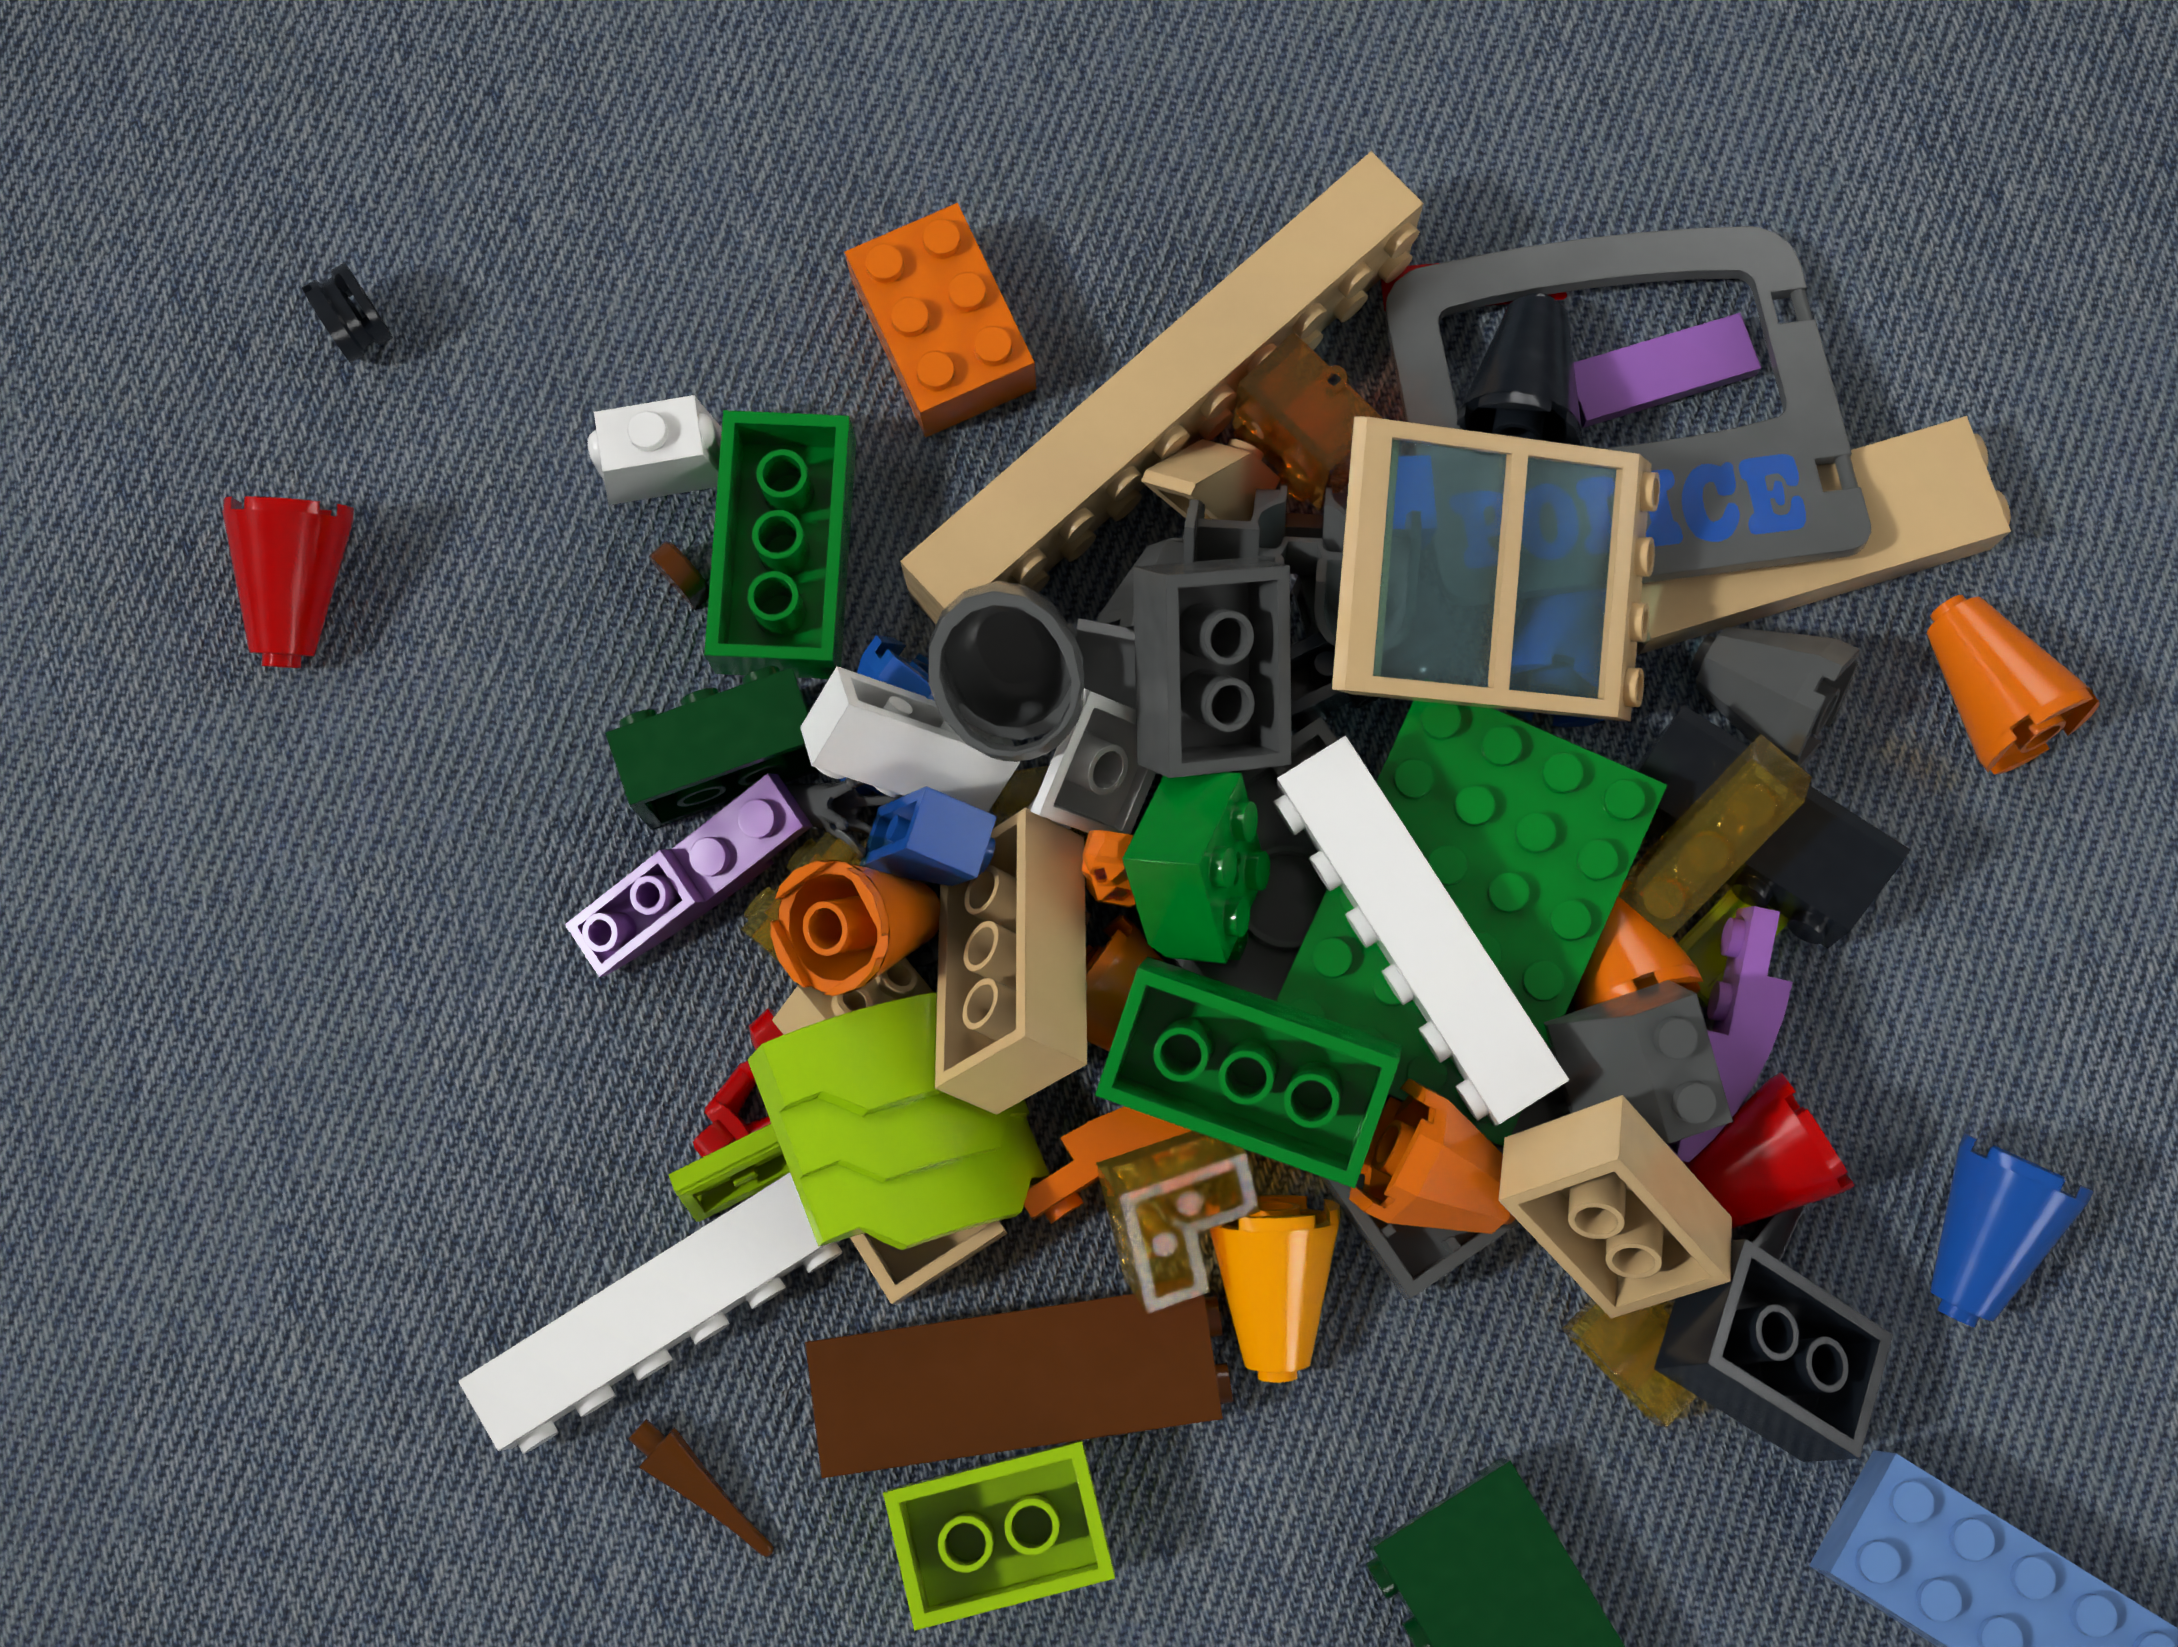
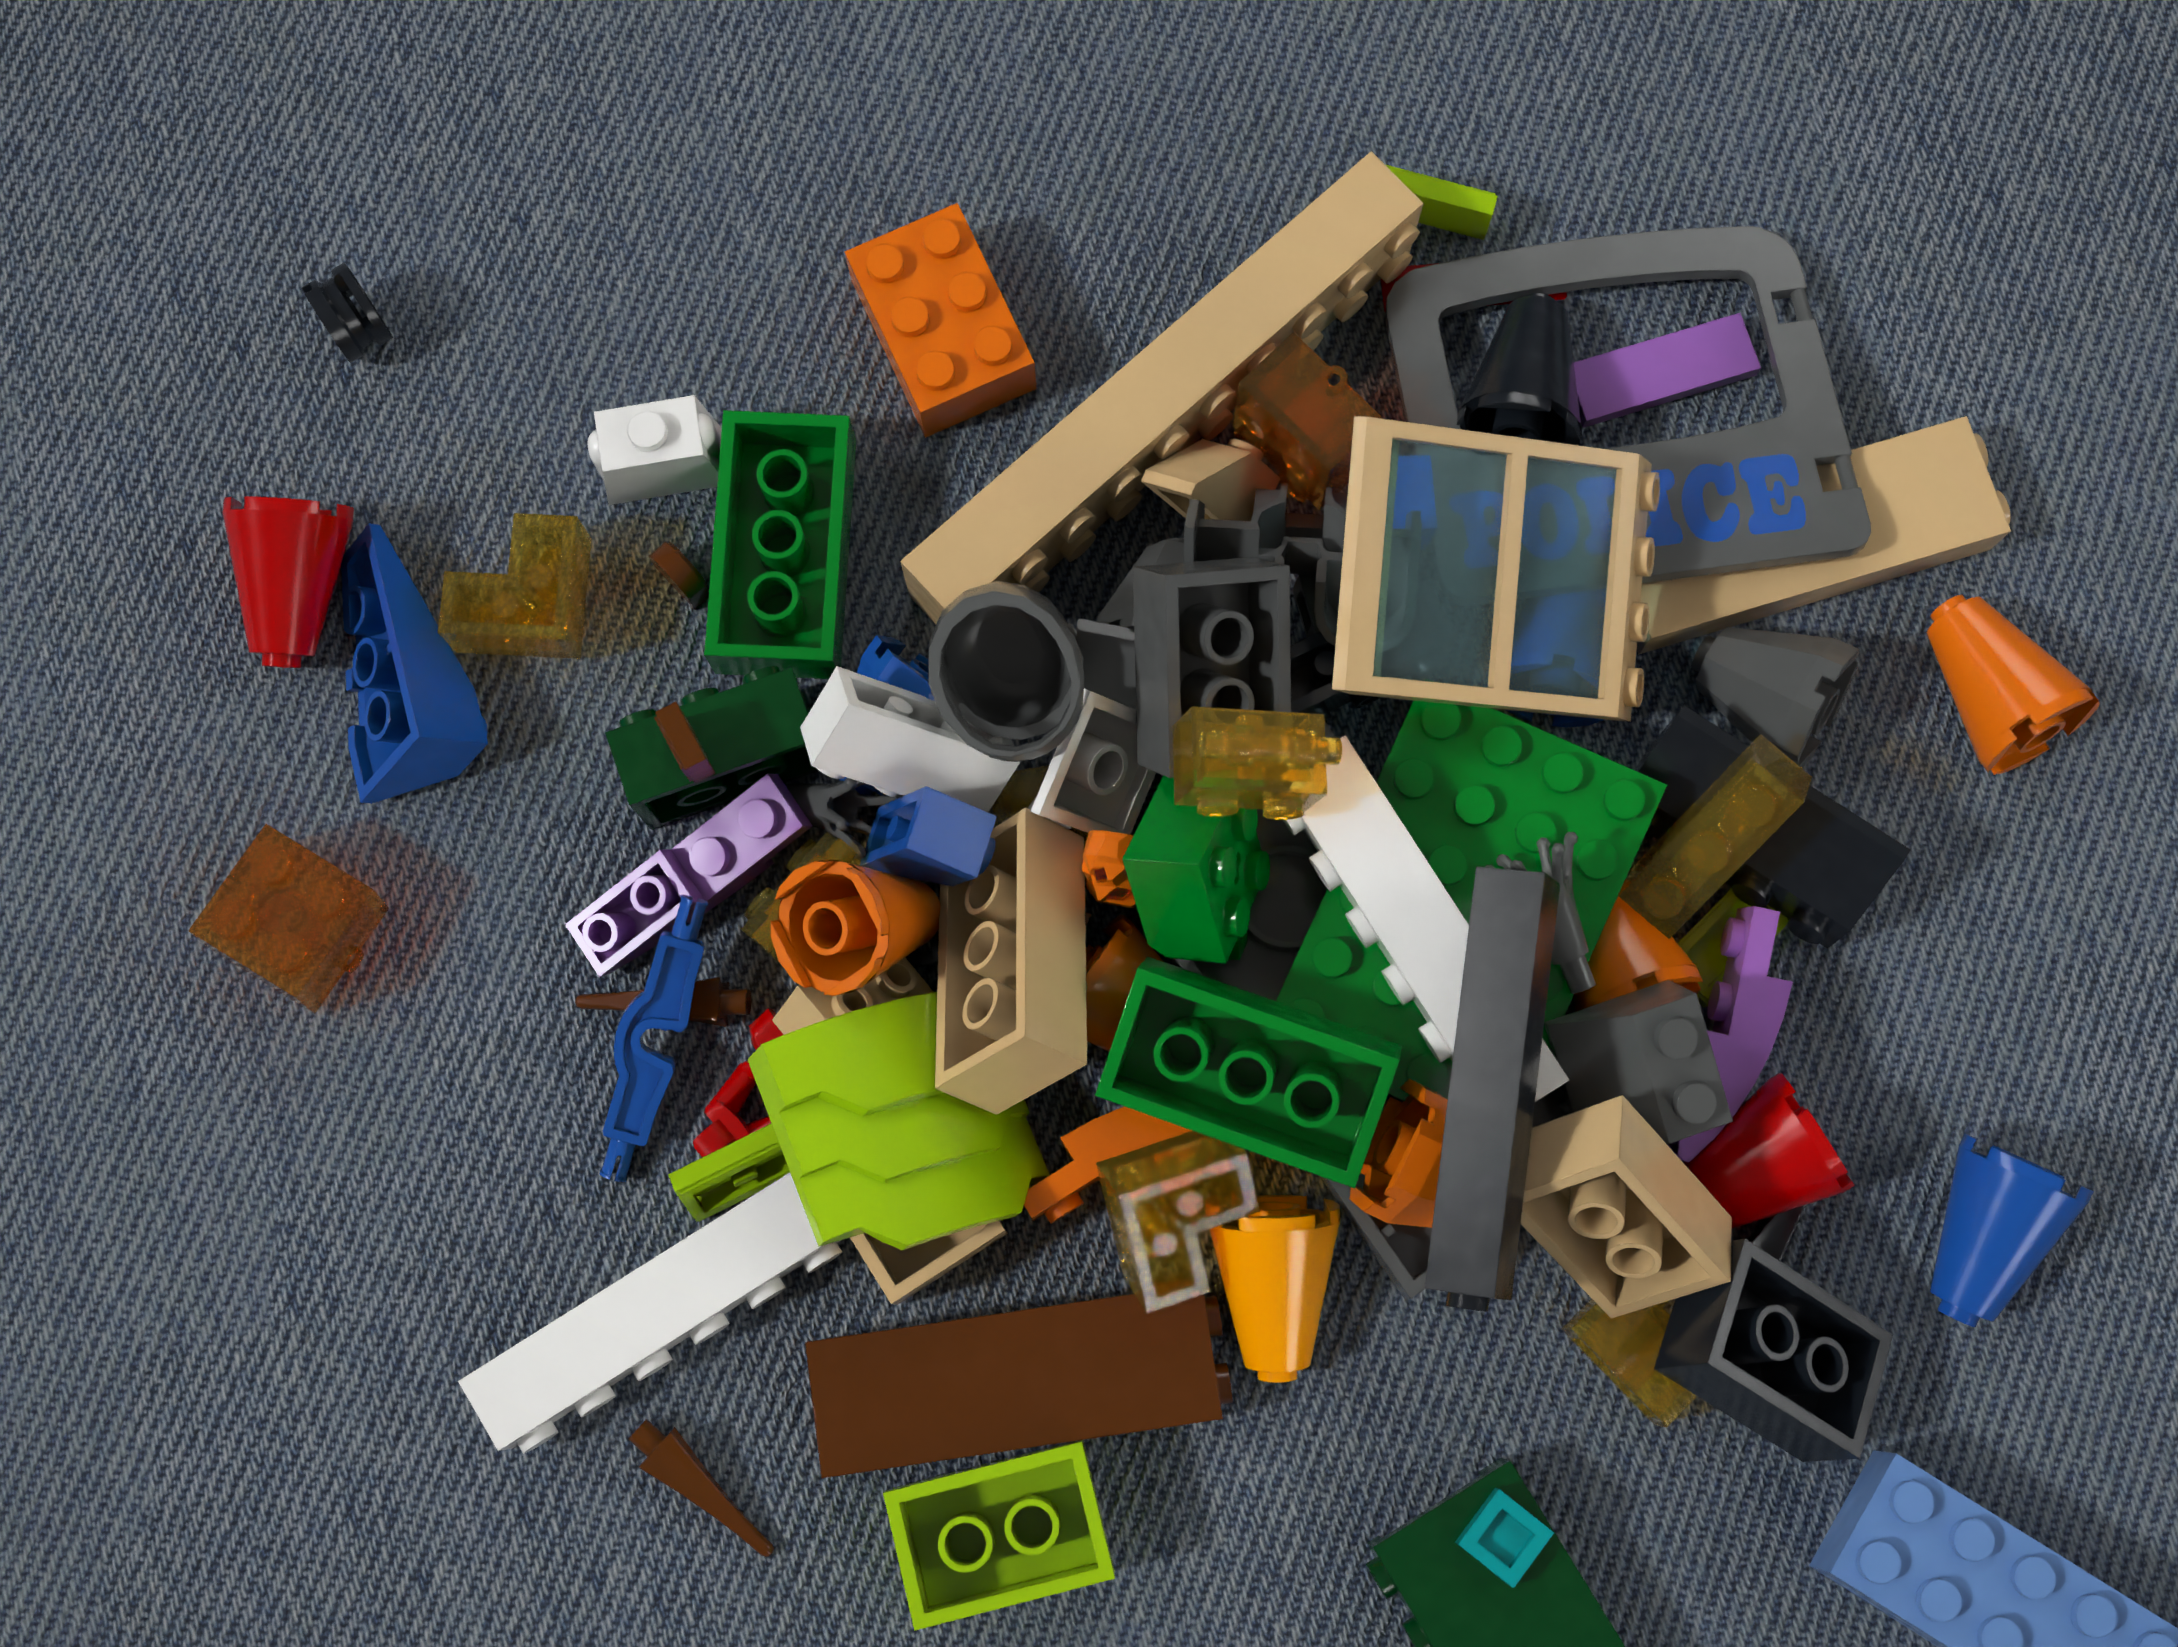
none -> clear orange brick [188,824,389,1014]
none -> blue wedge [341,523,488,804]
none -> clear yellow brick [438,513,592,659]
none -> reddish brown piece [575,977,752,1027]
none -> blue piece [599,895,709,1182]
none -> reddish brown tile [654,701,716,784]
none -> clear yellow brick [1173,706,1342,820]
none -> lime tile [1386,165,1498,240]
none -> black brick [1425,867,1560,1312]
none -> teal tile [1455,1487,1554,1588]
none -> dark grey piece [1486,832,1596,994]

